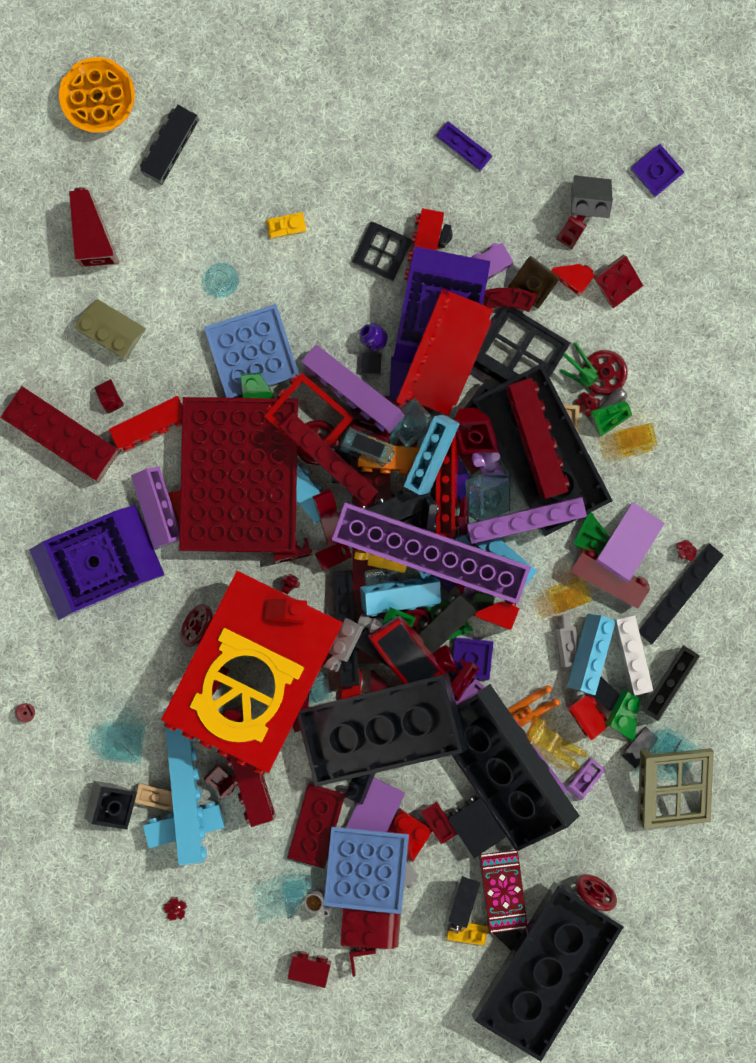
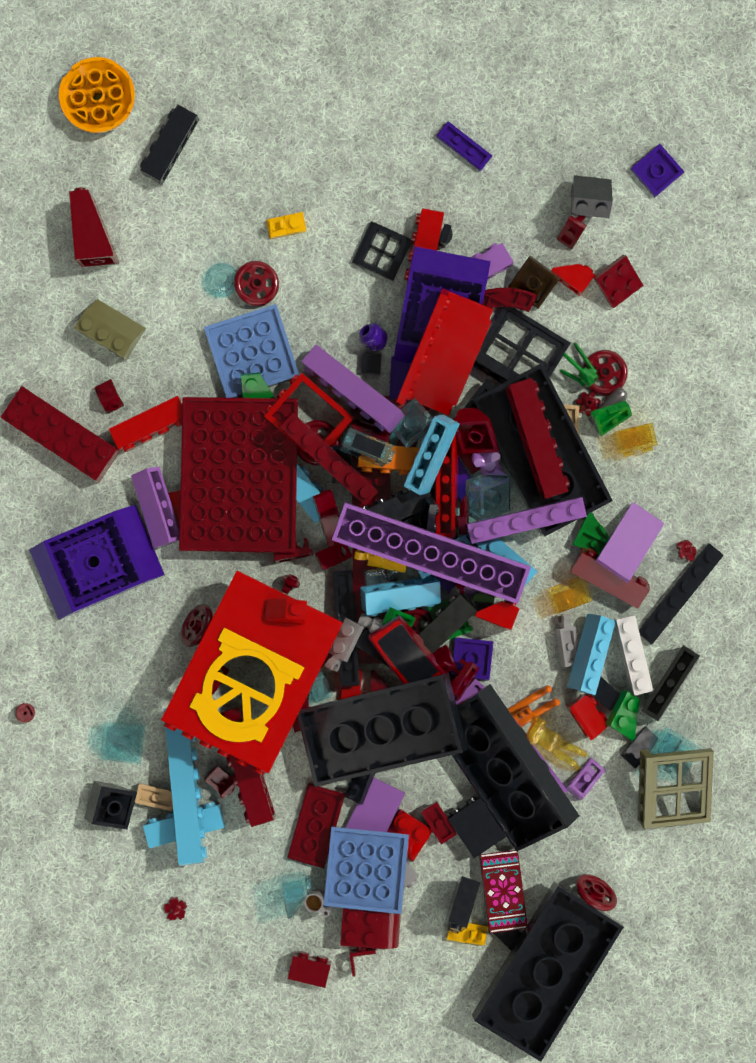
none -> dark red plate [234,261,279,306]

